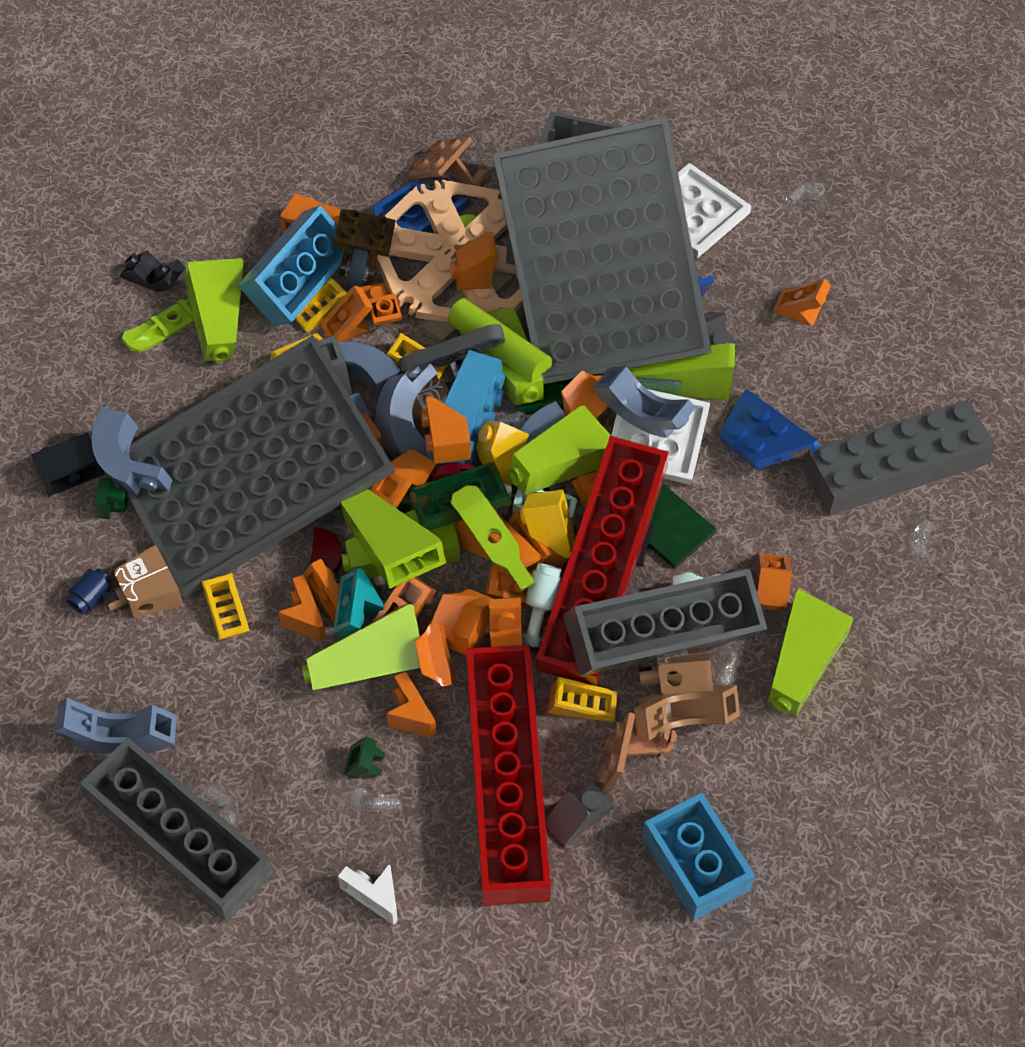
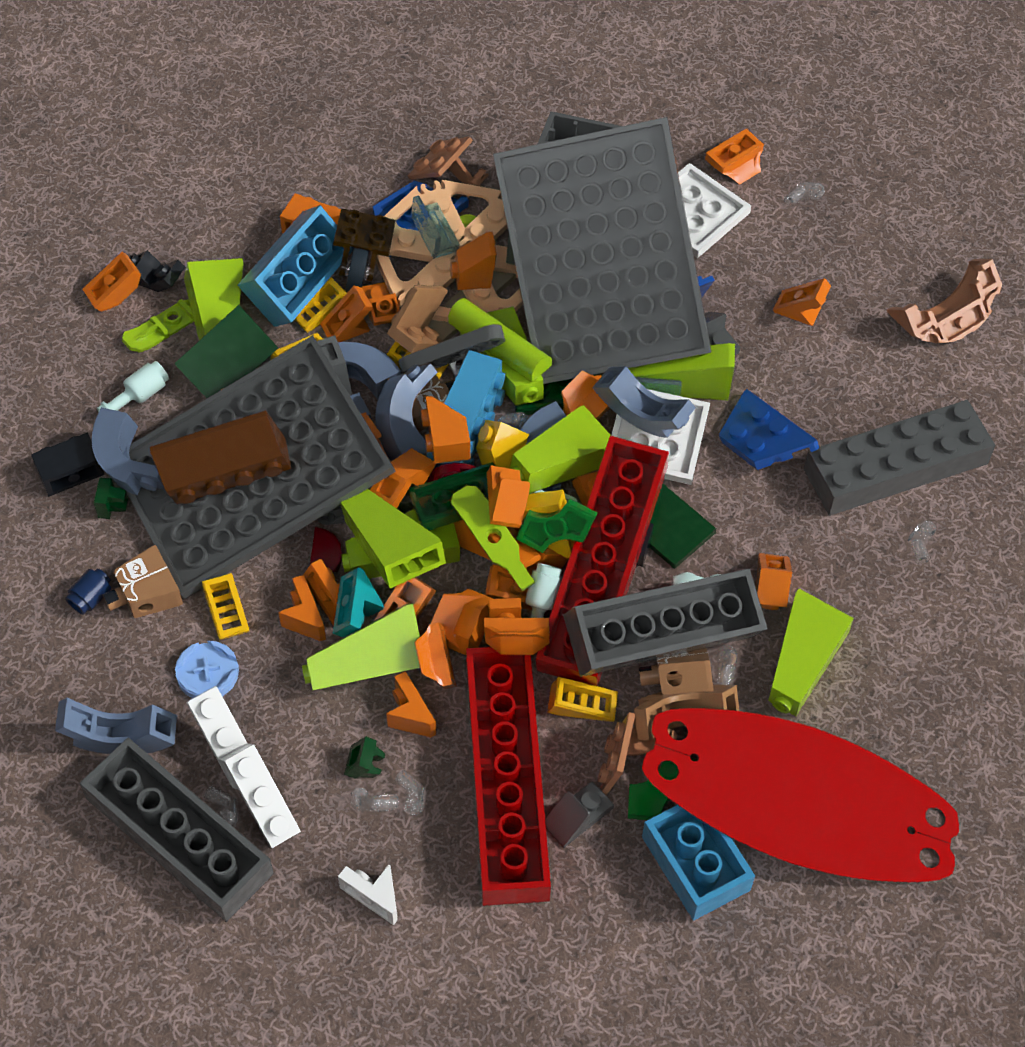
none -> orange slope [82,252,141,312]
none -> light aqua piece [97,361,169,412]
none -> reddish brown slope [150,410,292,505]
none -> dark green tile [174,305,278,399]
none -> light blue tile [175,641,239,698]
none -> white bracket [186,686,301,848]
none -> medium nougat bracket [387,285,448,353]
none -> clear arm [394,770,426,816]
none -> clear light blue panel [411,195,460,259]
none -> orange slope [484,618,550,655]
none -> orange slope [487,465,530,528]
none -> green tile [516,499,598,553]
none -> green tile [627,759,696,820]
none -> red piece [642,708,959,882]
none -> orange slope [705,129,764,185]
none -> nougat windscreen [887,259,1002,343]

